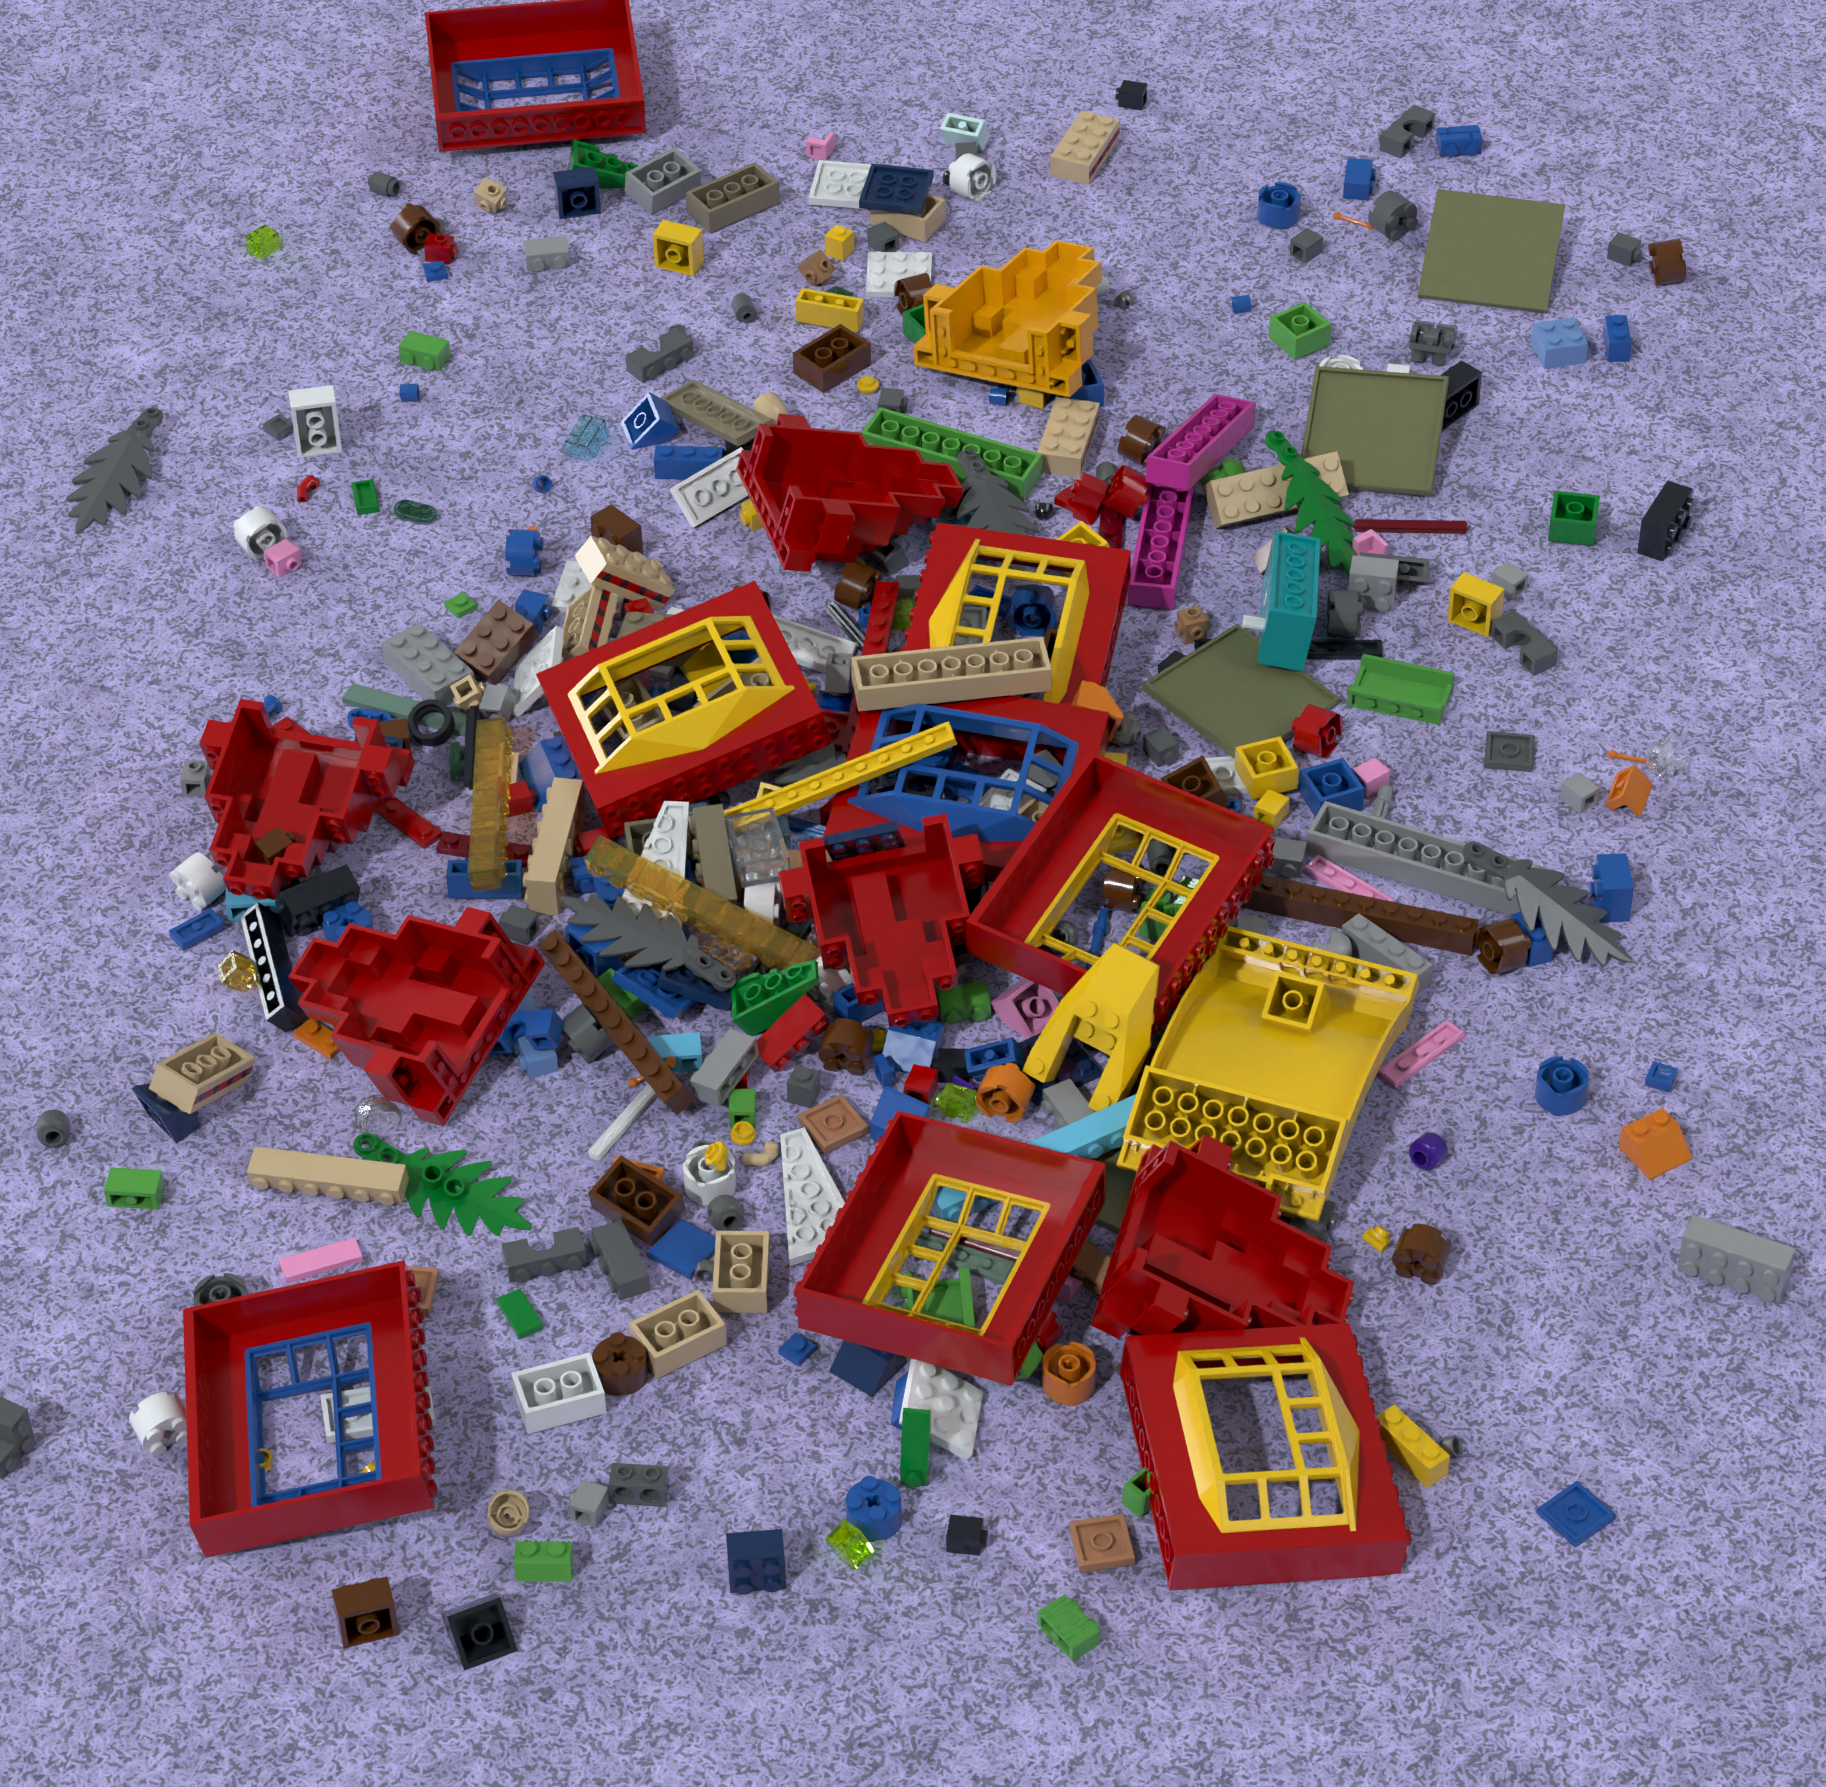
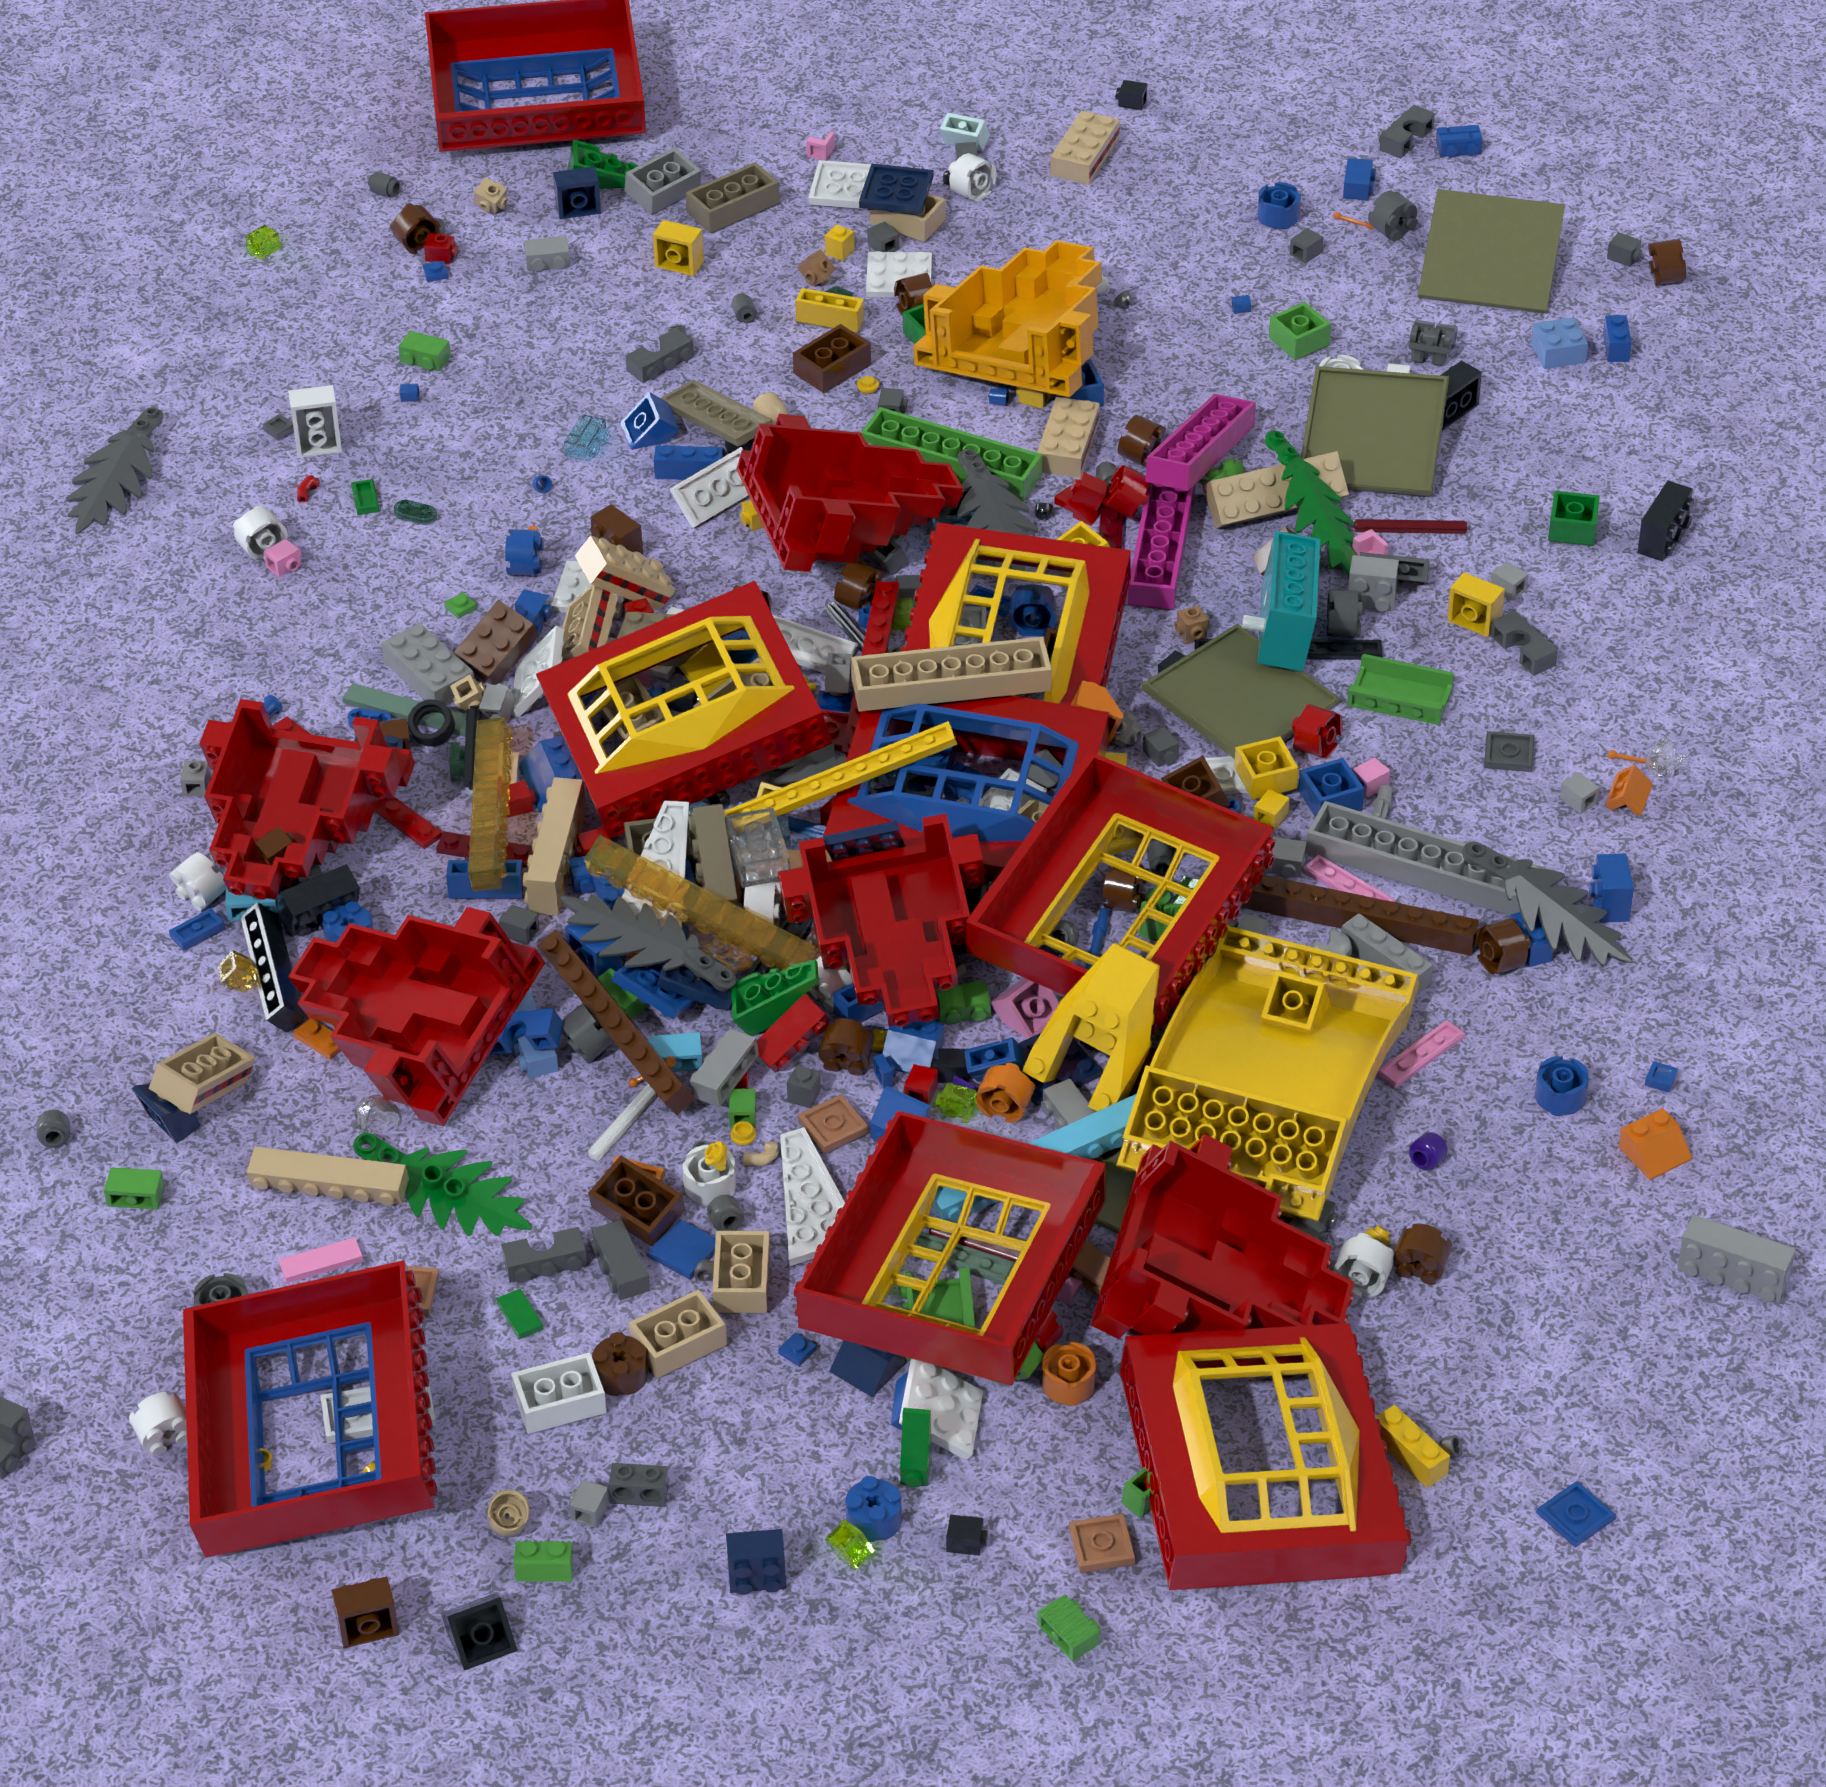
none -> white brick [1333,1233,1394,1297]

